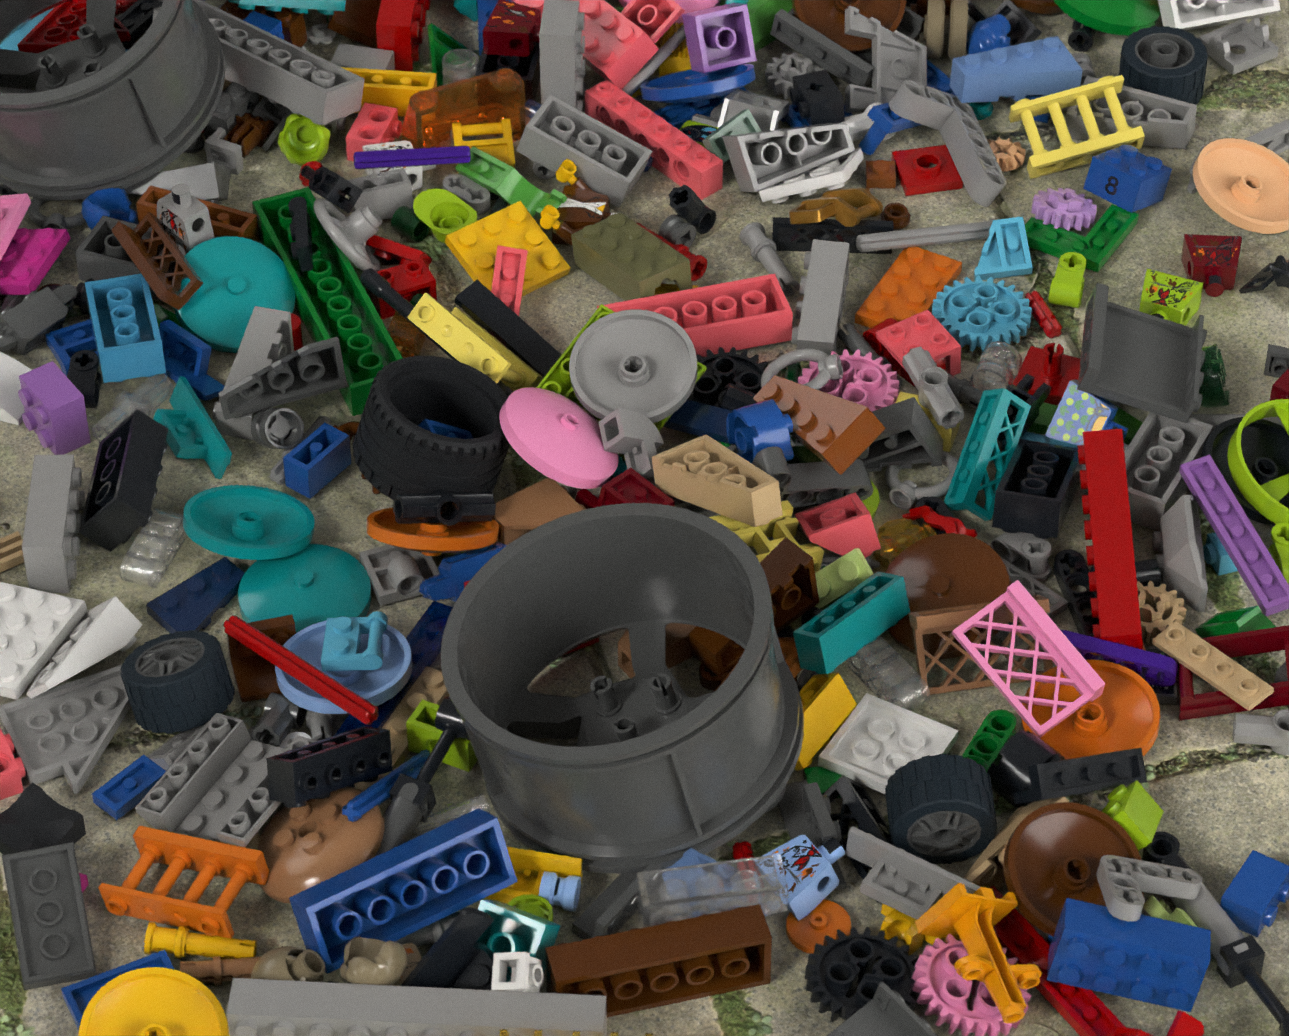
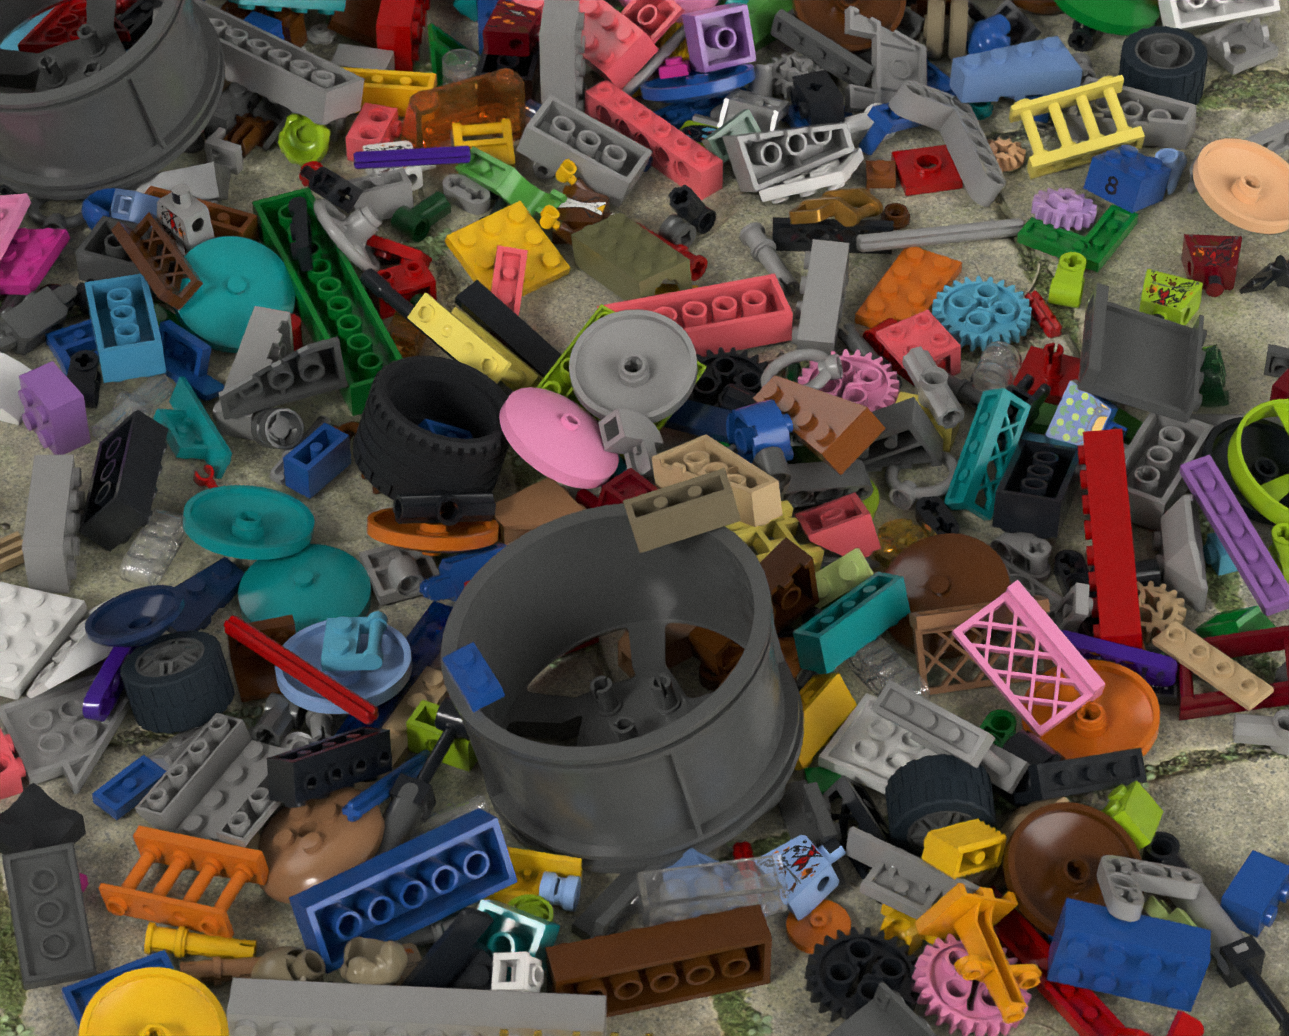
lime piece [413,188,478,244] -> none
red hair [902,506,978,538] -> none
medium azure wing [974,216,1033,281] -> none
none -> dark purple beam [82,646,139,722]
none -> dark blue dish [85,585,185,648]
none -> medium blue slope [109,188,160,228]
none -> red hand [193,465,218,489]
none -> blue plate [442,642,505,712]
none -> dark tan brick [623,468,741,553]
none -> dark pink plate [659,56,692,79]
none -> light grey cone [747,64,773,98]
none -> light grey fence [871,680,1030,795]
none -> yellow brick [921,818,1007,880]
none -> light grey plate [1054,582,1093,632]
none -> light blue piece [1155,148,1187,195]

